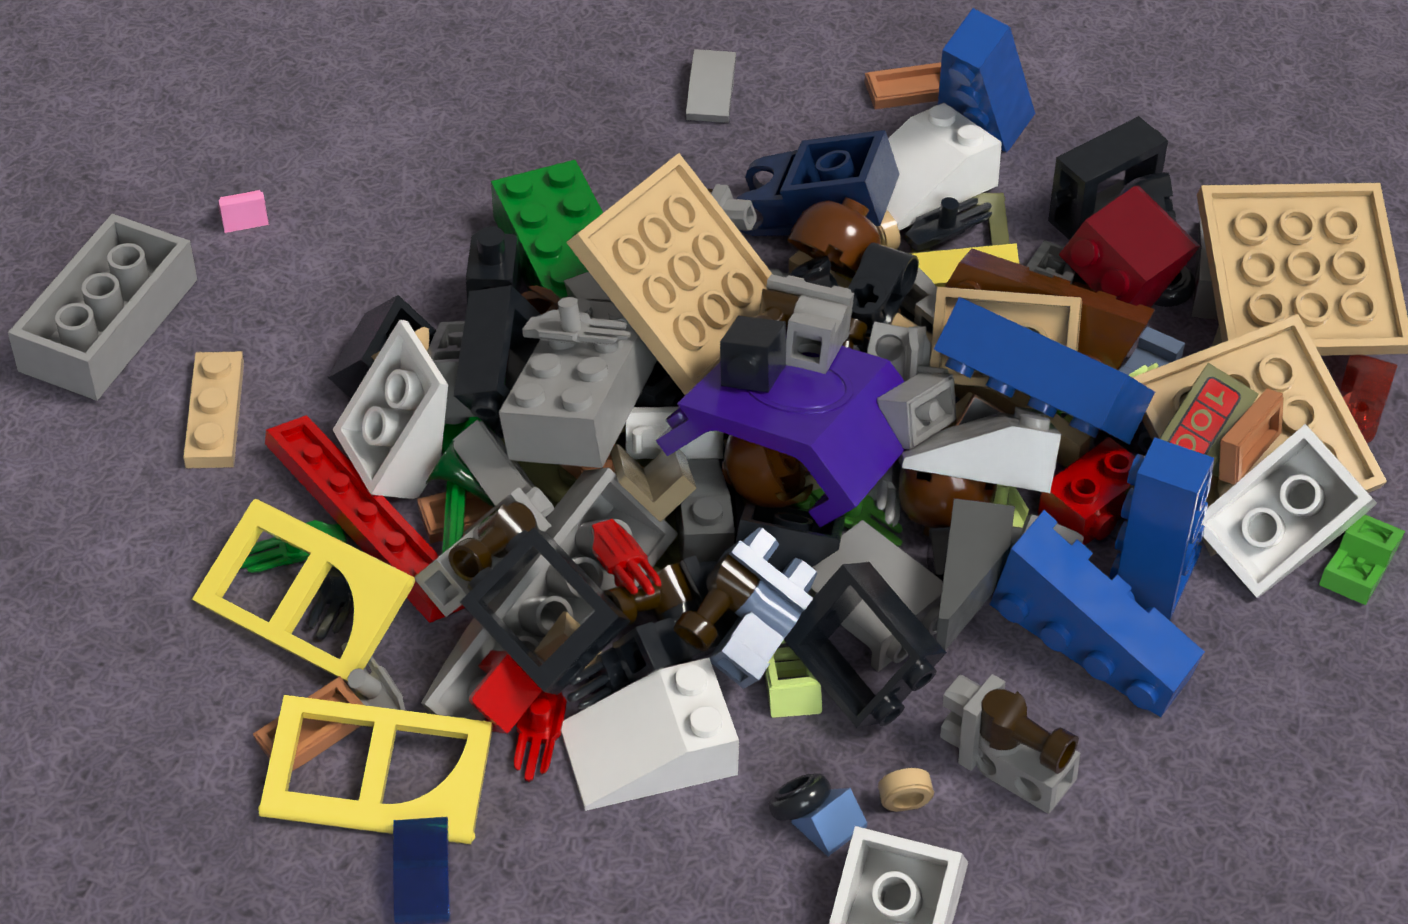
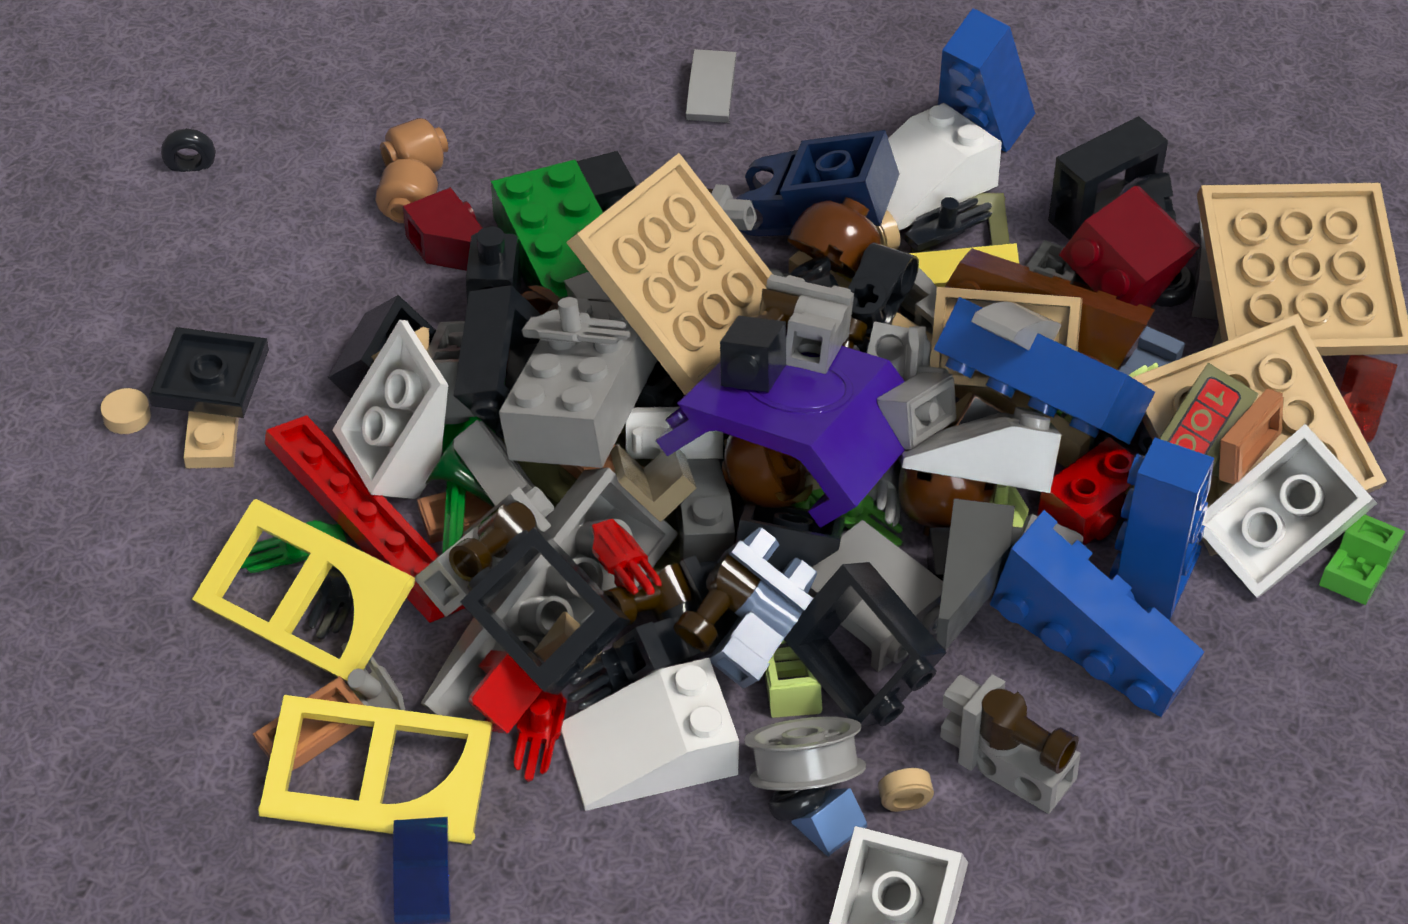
light grey brick [8,214,197,401] -> none
bright pink slope [218,190,269,233] -> none
nougat tile [864,62,941,109] -> none
none -> tan tile [101,388,151,434]
none -> black tile [149,327,269,418]
none -> black piece [161,128,216,172]
none -> medium nougat head [375,158,438,223]
none -> medium nougat head [380,118,449,172]
none -> dark red slope [403,187,482,271]
none -> black brick [577,151,636,212]
none -> light grey wheel [744,717,866,790]
none -> light grey slope [971,301,1062,350]

